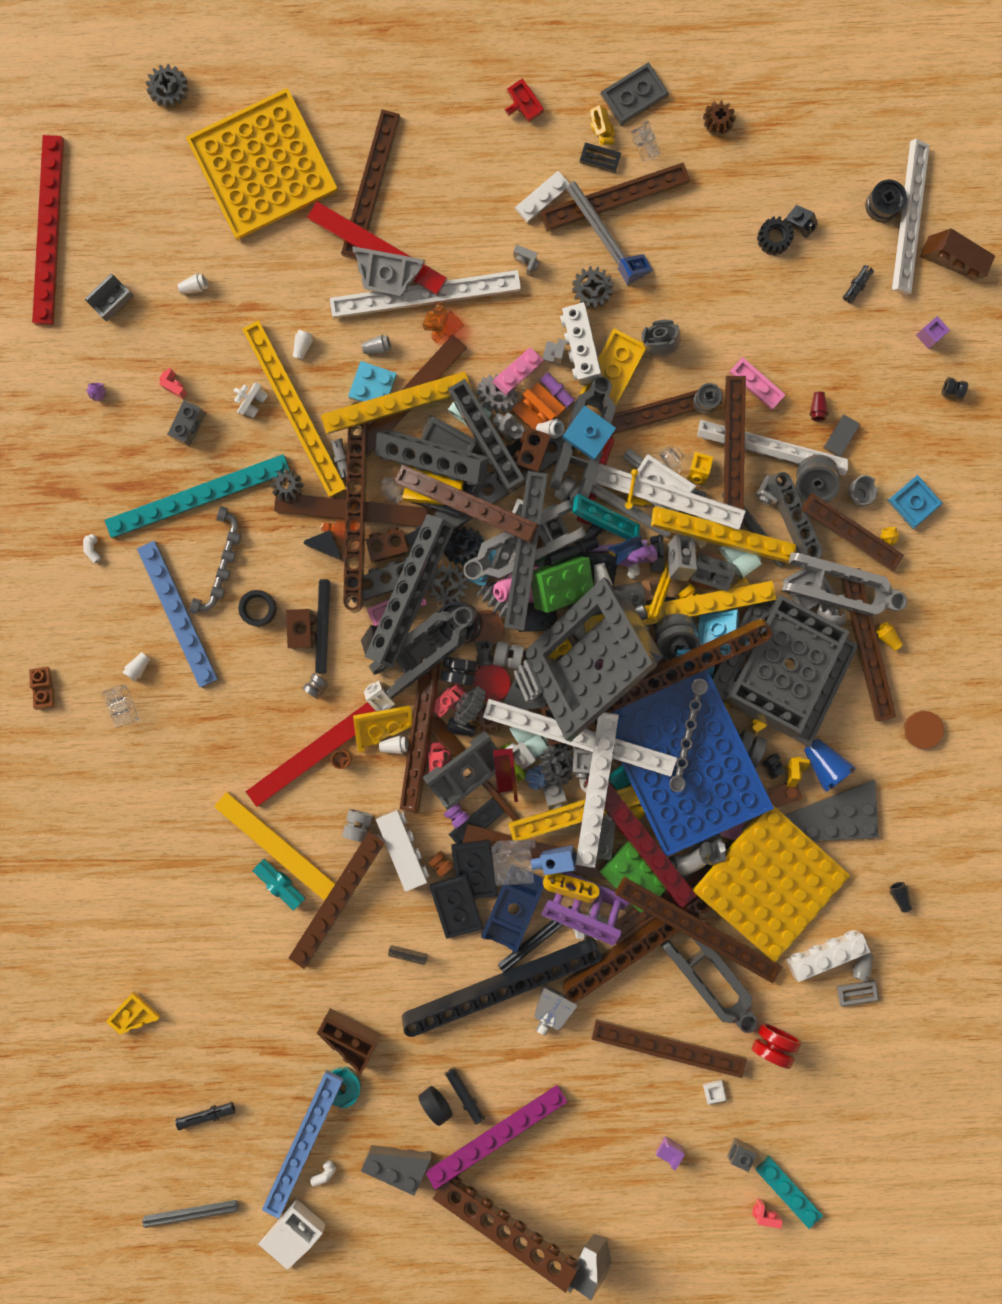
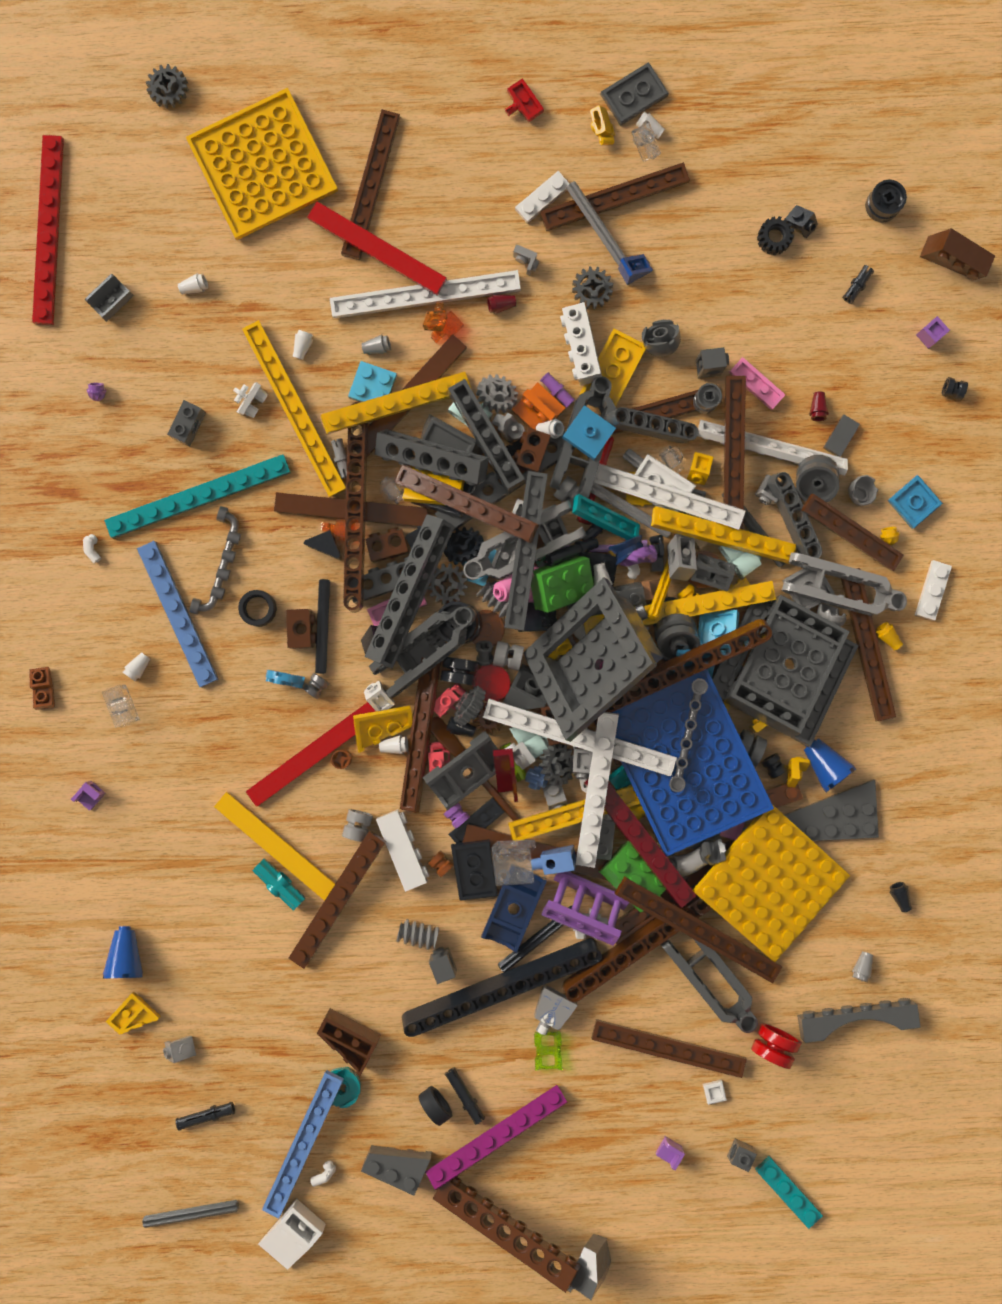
coral bracket [159,368,187,399] -> none
dark grey gear [270,469,304,502] -> none
light grey wing [353,247,425,296] -> none
clear smoke tile [388,945,428,965] -> none
black tile [429,874,483,939] -> none
bright pink plate [492,347,544,395] -> none
light grey tile [514,660,543,703] -> none
light grey bracket [543,339,566,365] -> none
yellow beam [543,873,599,903] -> none
black tile [580,142,621,173] -> none
yellow hinge [625,469,639,509] -> none
reddish brown gear [703,100,736,136] -> none
coral bracket [752,1199,782,1229] -> none
white brick [786,930,870,982] -> none
light grey tile [836,980,879,1006] -> none
white plate [892,139,930,295] -> none
dark orange tile [904,711,944,749] -> none
none -> medium lavender panel [71,781,106,810]
none -> blue cone [103,926,143,979]
none -> light grey bracket [163,1036,196,1063]
none -> dark azure plate [266,670,305,688]
none -> light grey piece [396,919,439,950]
none -> dark grey brick [429,947,457,984]
none -> dark red cone [487,295,516,314]
none -> clear neon green piece [534,1031,562,1071]
none -> dark grey beam [606,407,698,443]
none -> white cone [636,112,665,139]
none -> dark grey brick [696,347,729,379]
none -> dark grey arch [797,998,921,1043]
none -> white plate [915,560,952,621]

